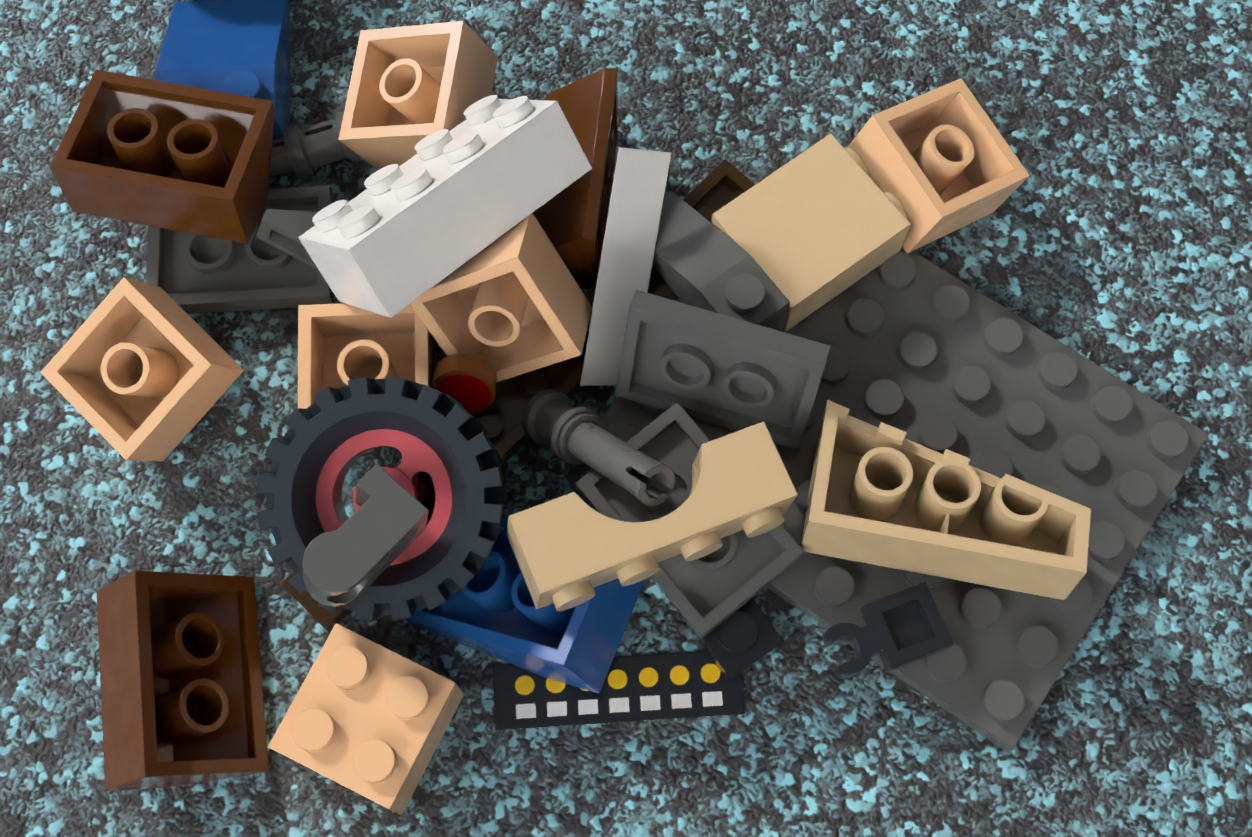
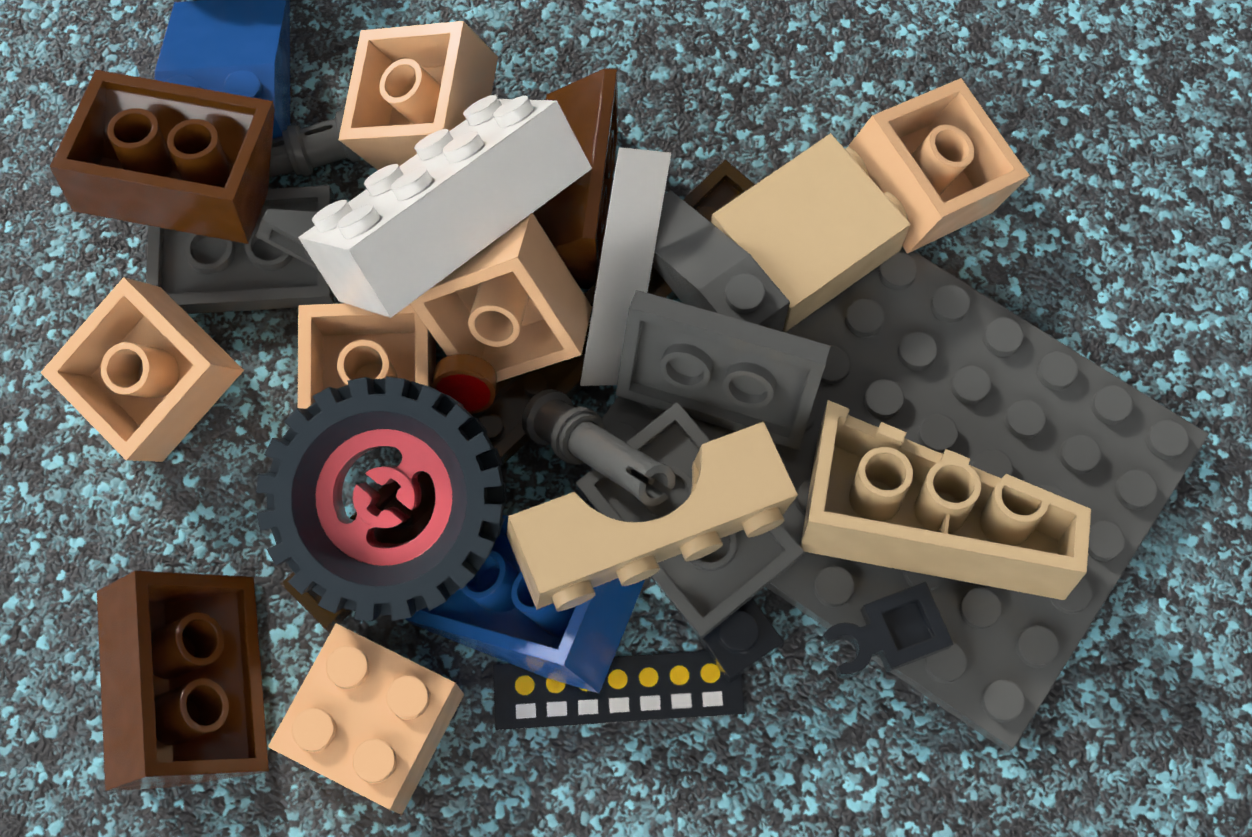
dark grey leg [302,464,429,607] -> none

